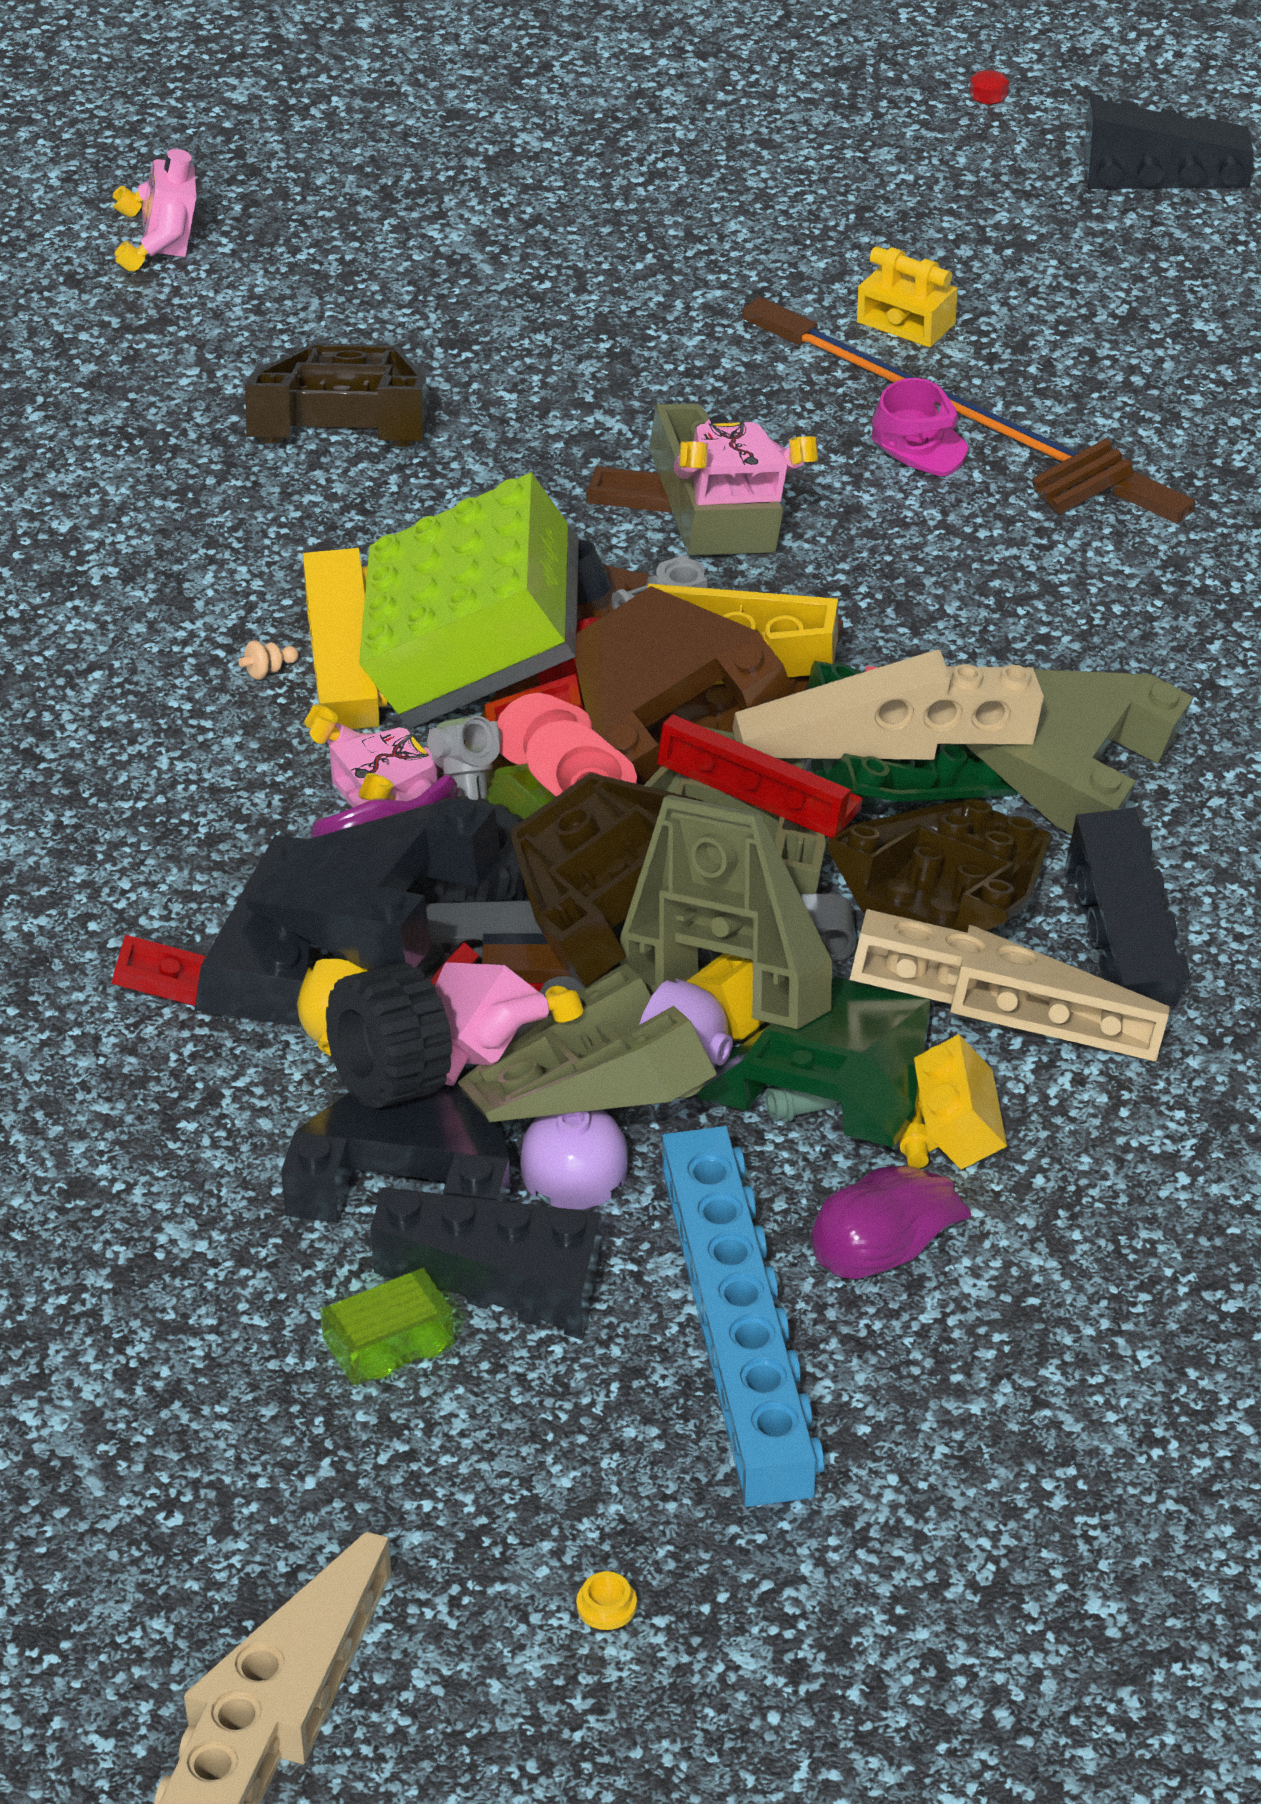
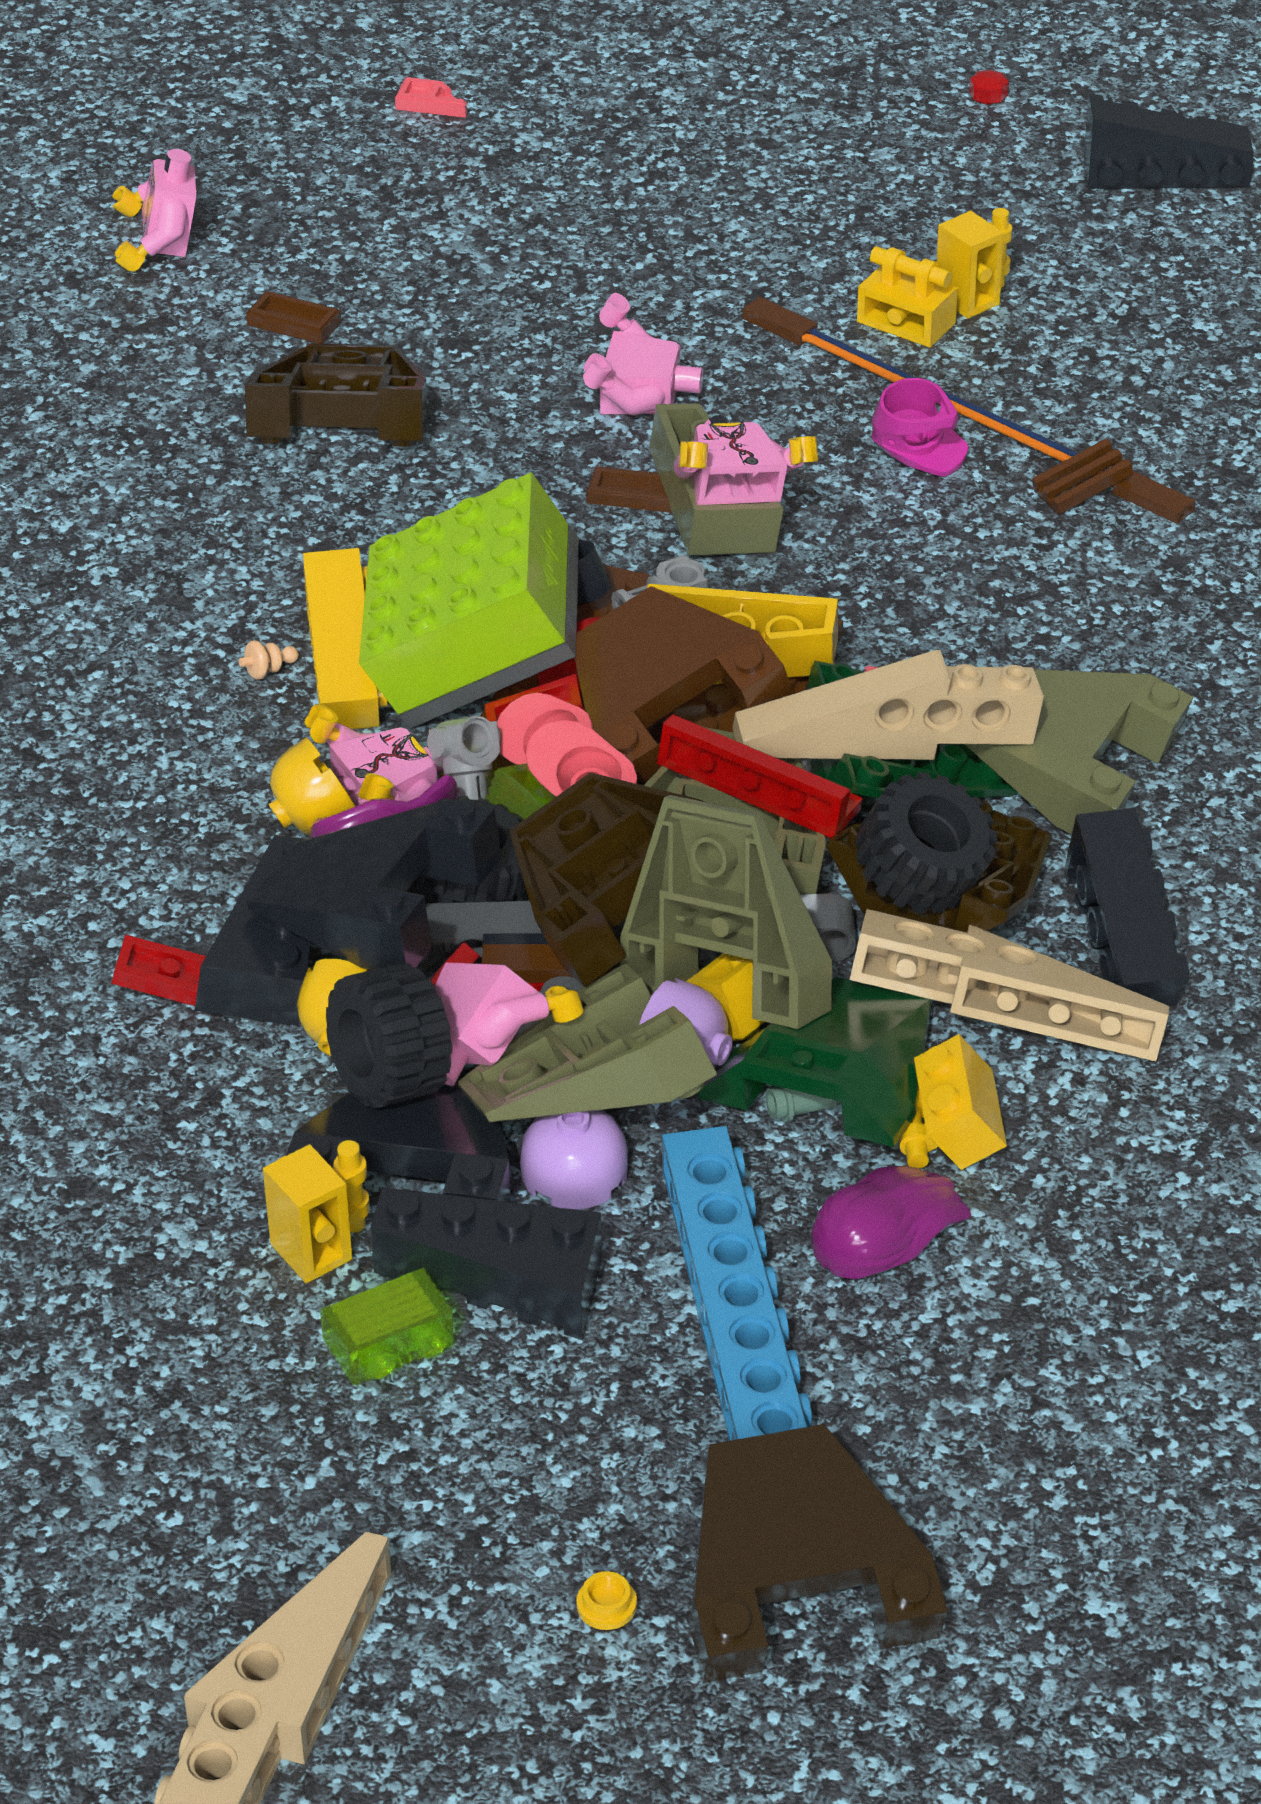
none -> reddish brown tile [246,291,342,343]
none -> yellow brick [263,1140,370,1284]
none -> yellow cylinder [268,737,355,837]
none -> coral tile [395,77,467,118]
none -> bright pink torso [583,293,703,415]
none -> dark brown wedge [690,1424,948,1683]
none -> black tyre [855,773,997,914]
none -> yellow brick [937,208,1013,319]

